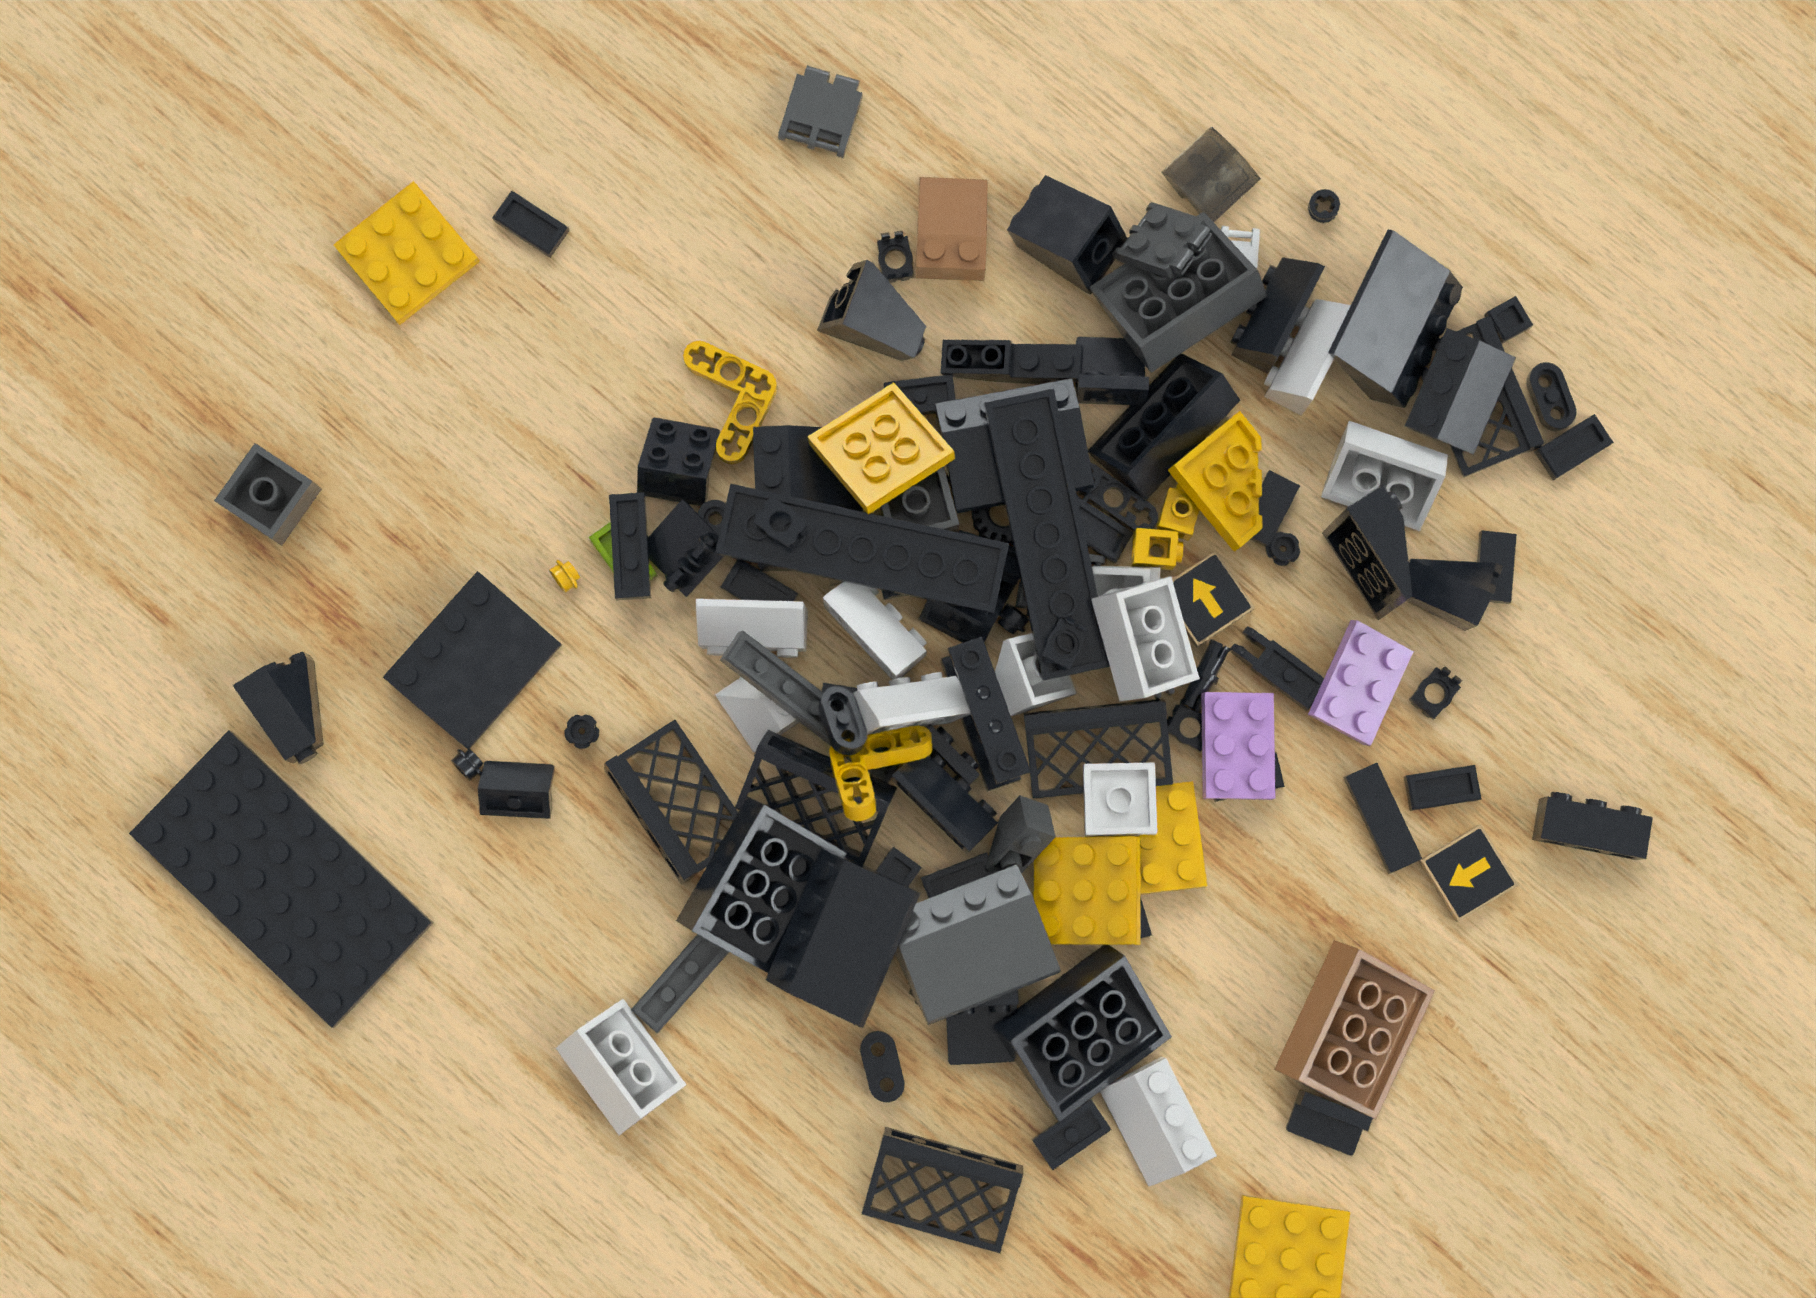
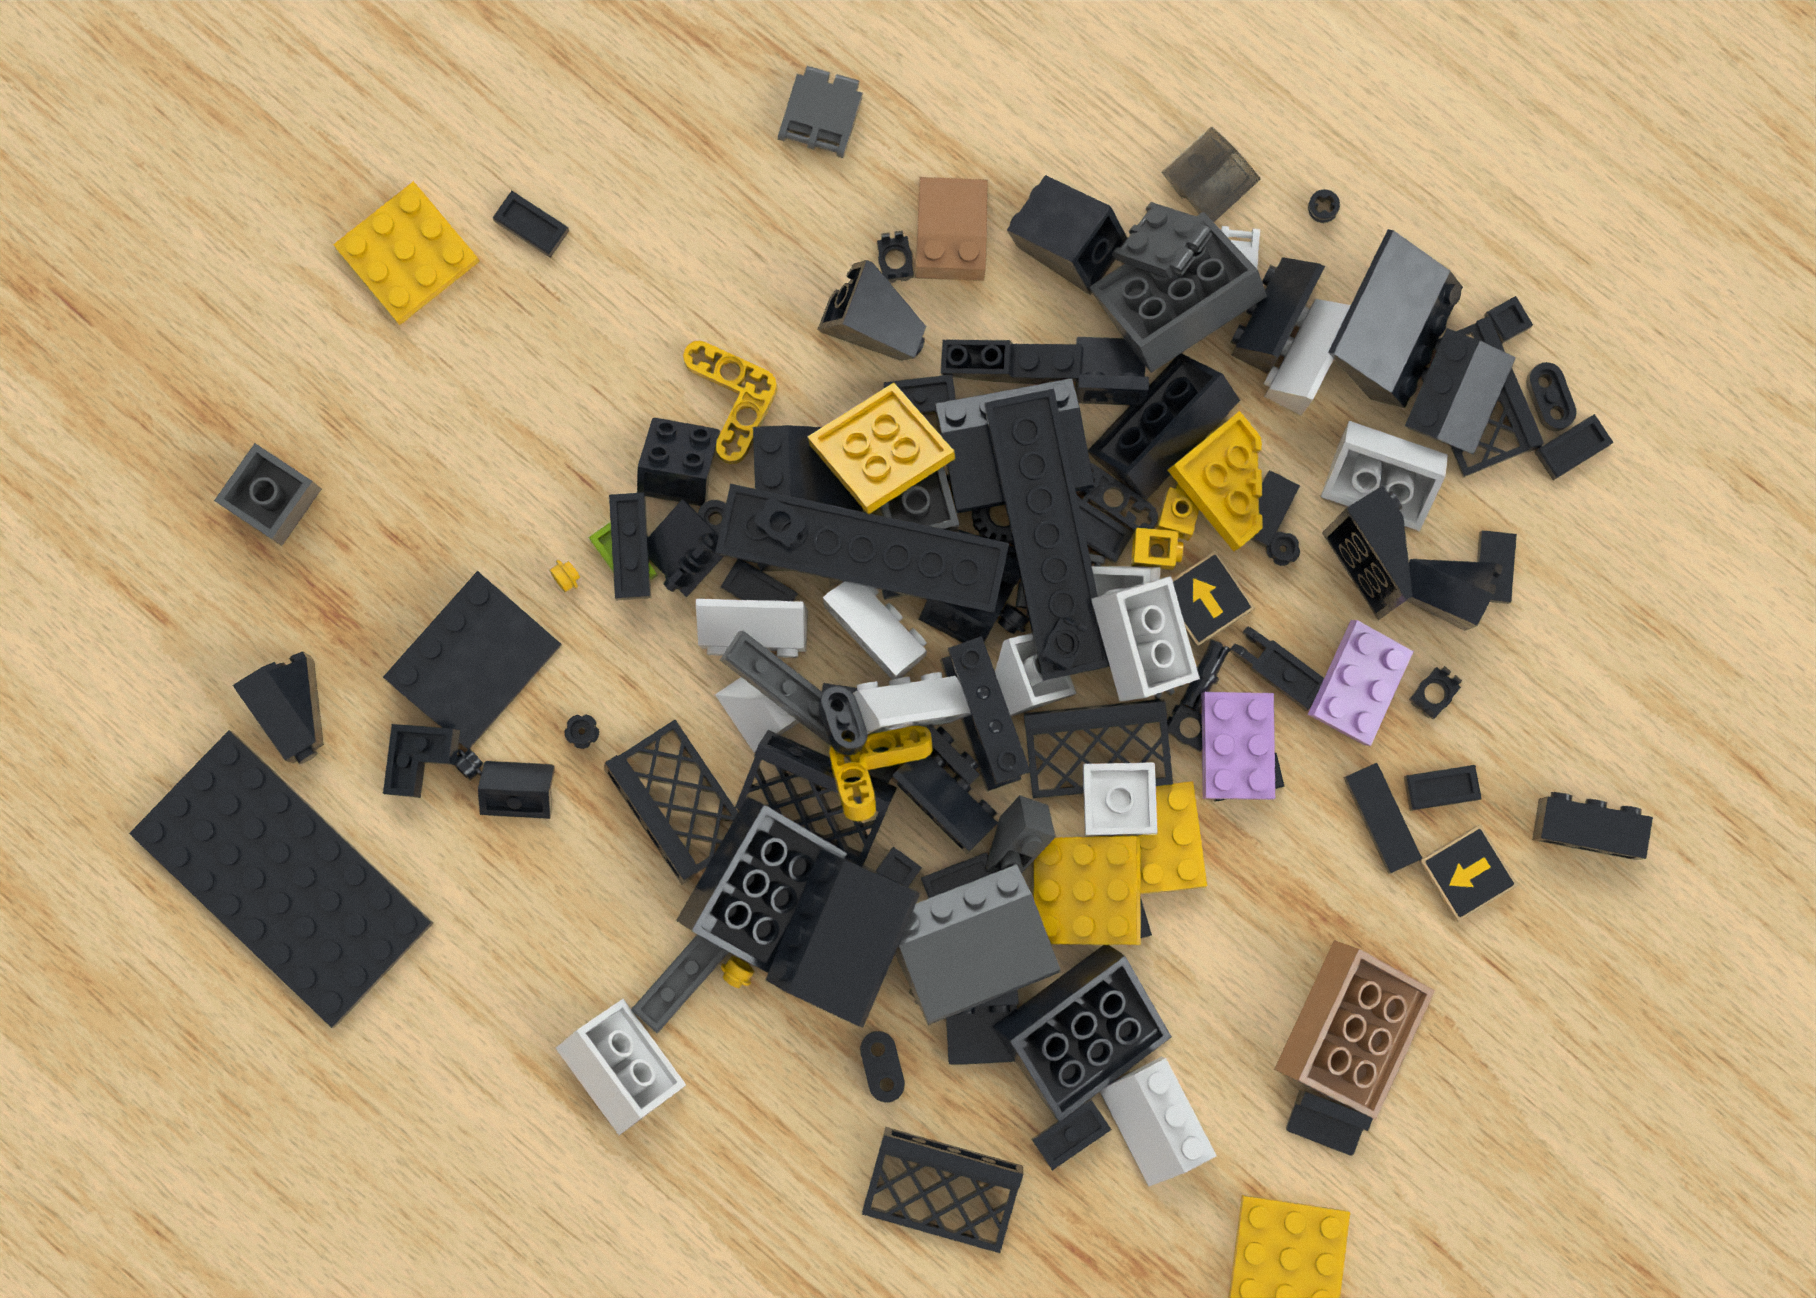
none -> black plate [383,724,460,798]
none -> yellow plate [721,956,755,988]

